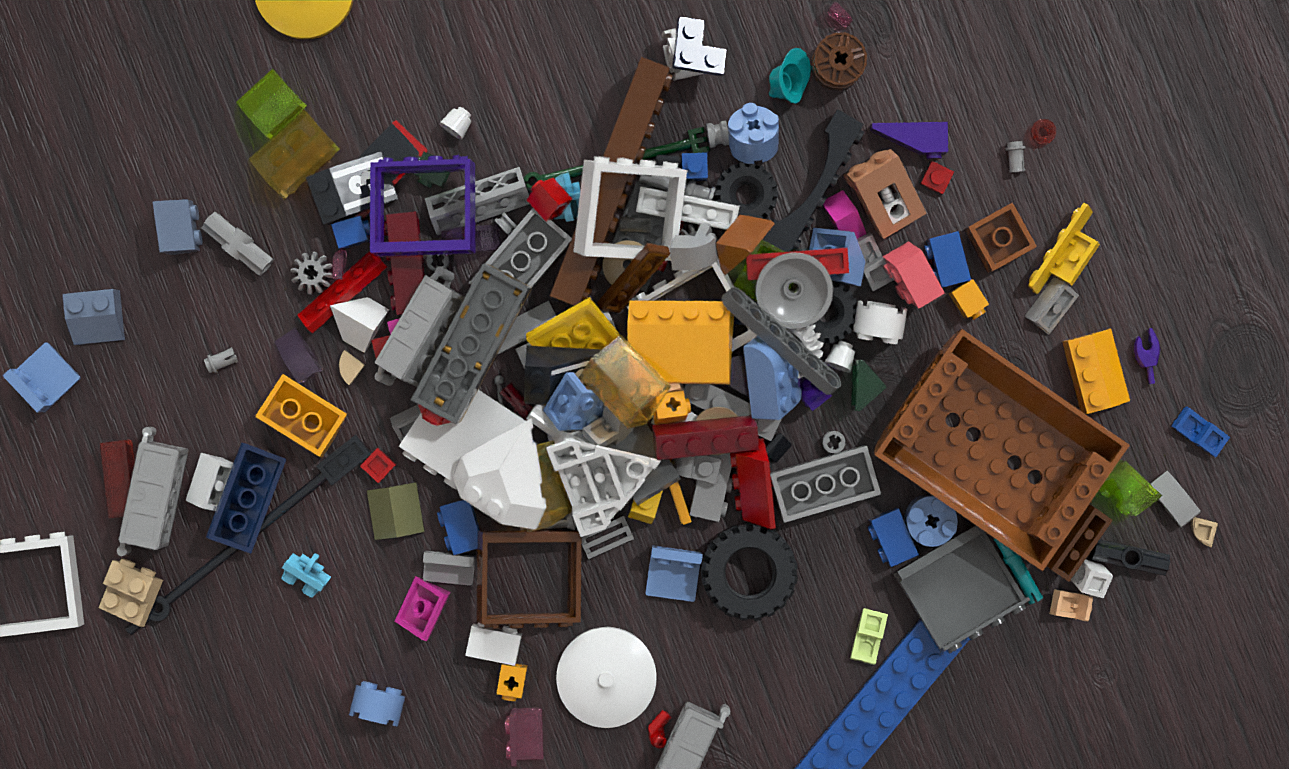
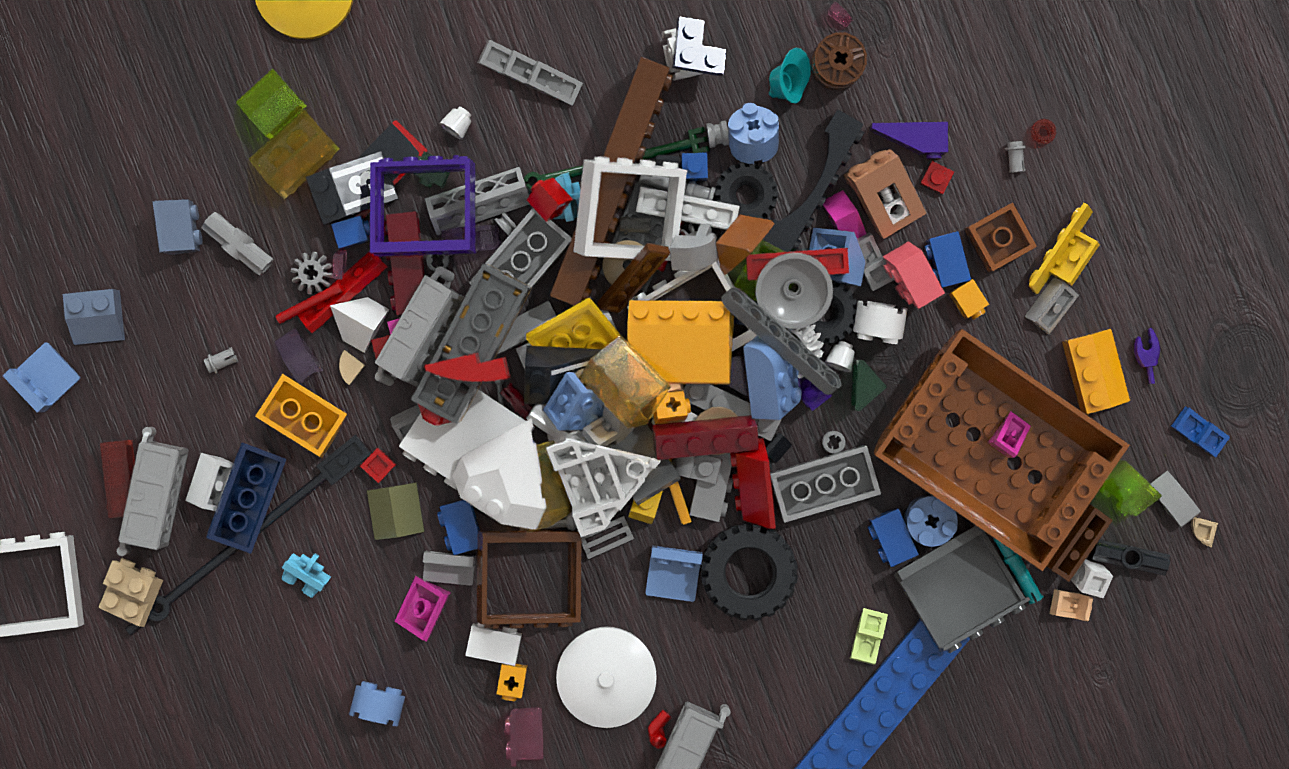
none -> red bar [276,282,344,324]
none -> red slope [424,353,510,382]
none -> light grey slope [477,40,583,106]
none -> dark pink slope [988,411,1031,458]

